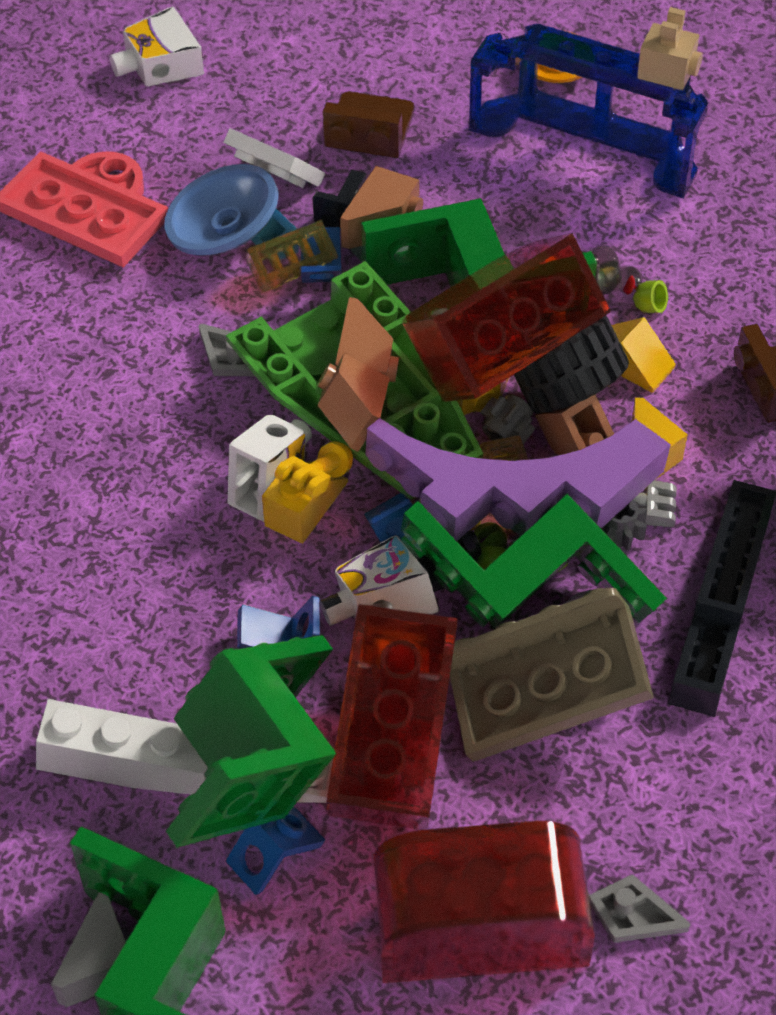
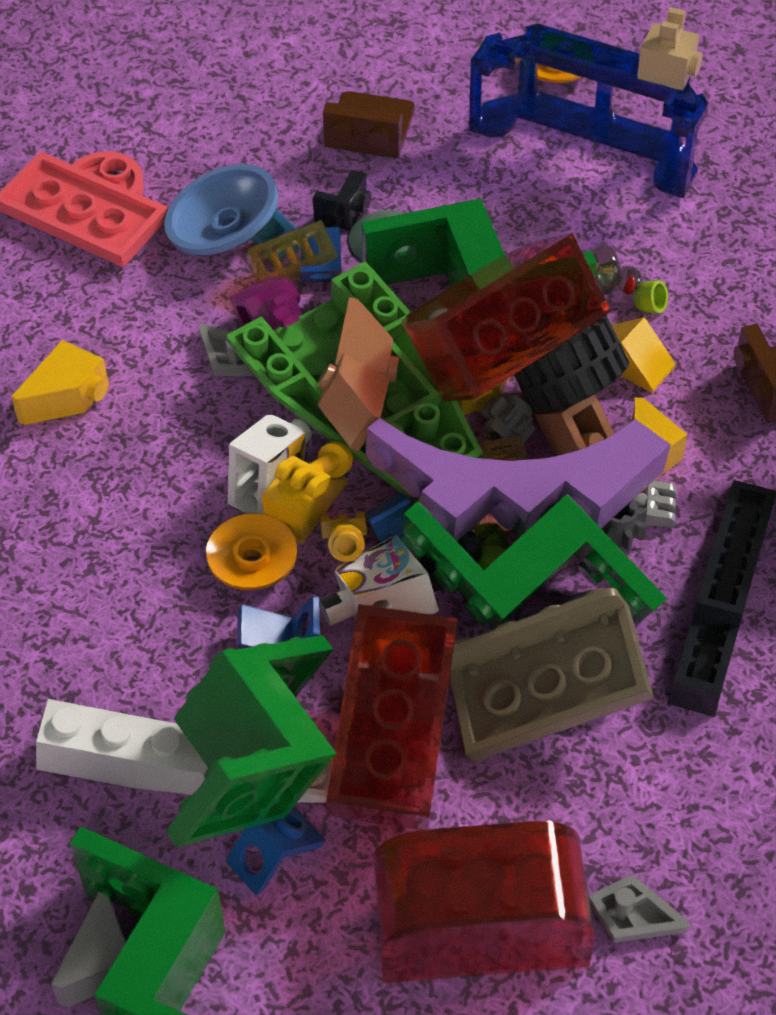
white torso [109,6,204,87] -> none
white plate [223,128,325,188] -> none
nougat slope [340,166,423,249] -> none
none -> yellow slope [11,340,109,425]
none -> light orange dish [206,513,297,591]
none -> magenta brick [229,276,303,330]
none -> yellow hinge [320,512,367,562]

